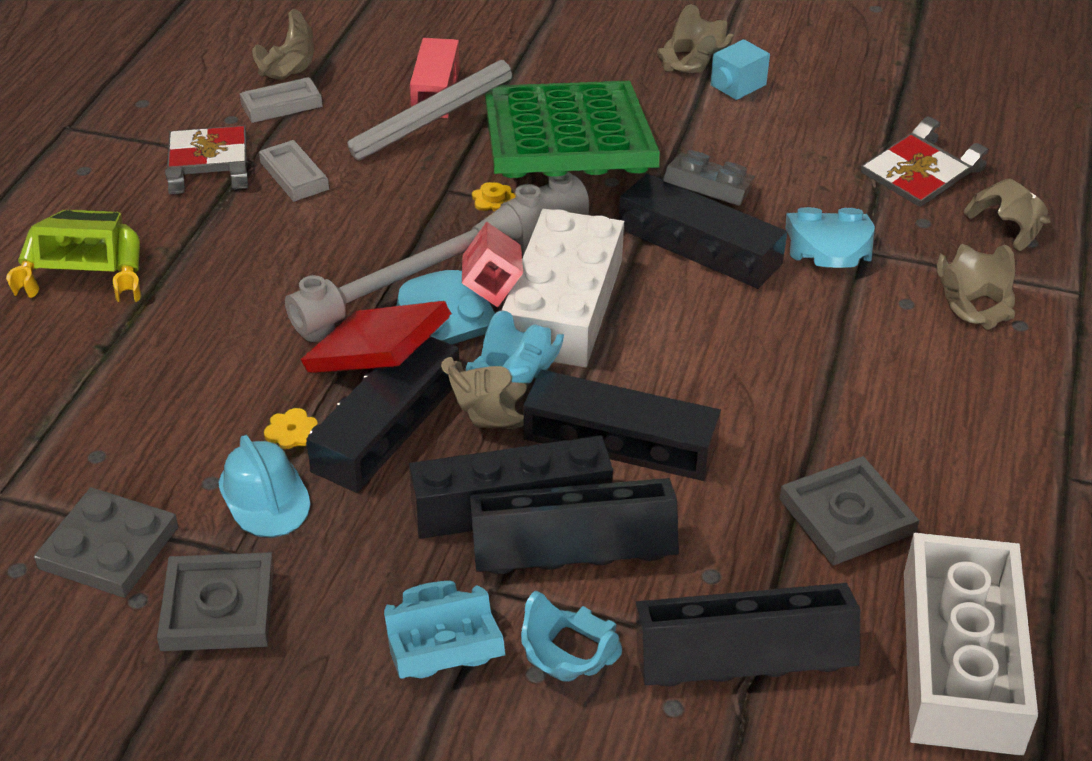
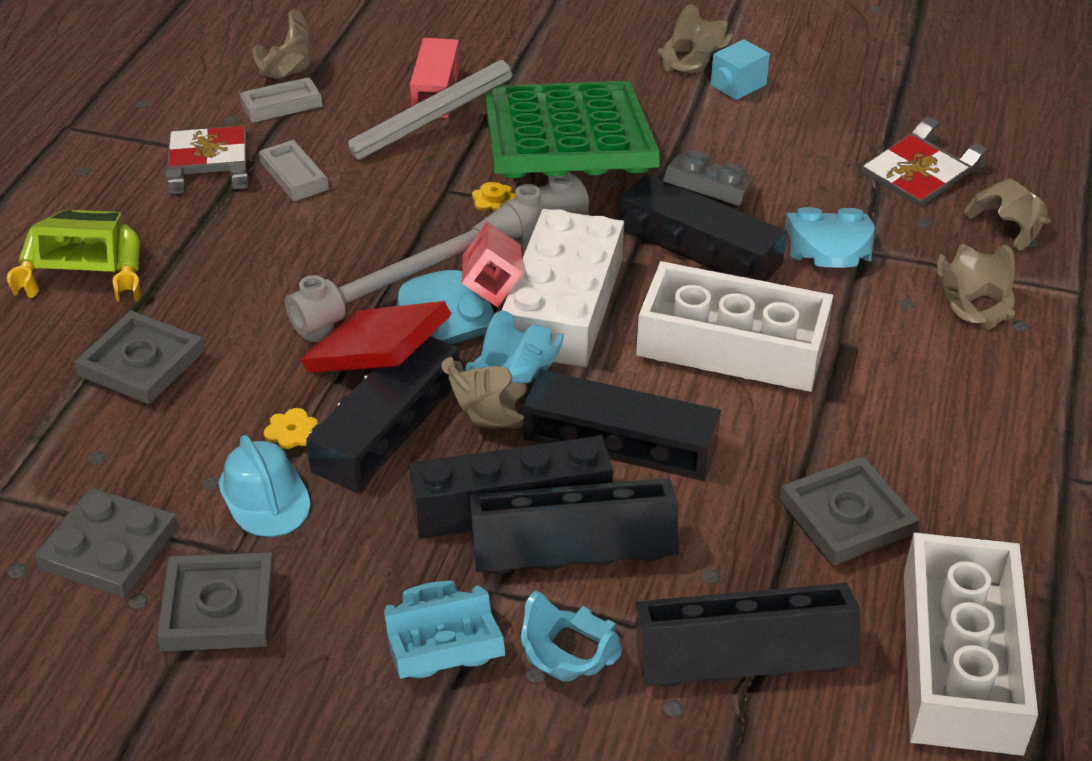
none -> dark grey plate [74,310,205,405]
none -> white brick [636,261,833,392]

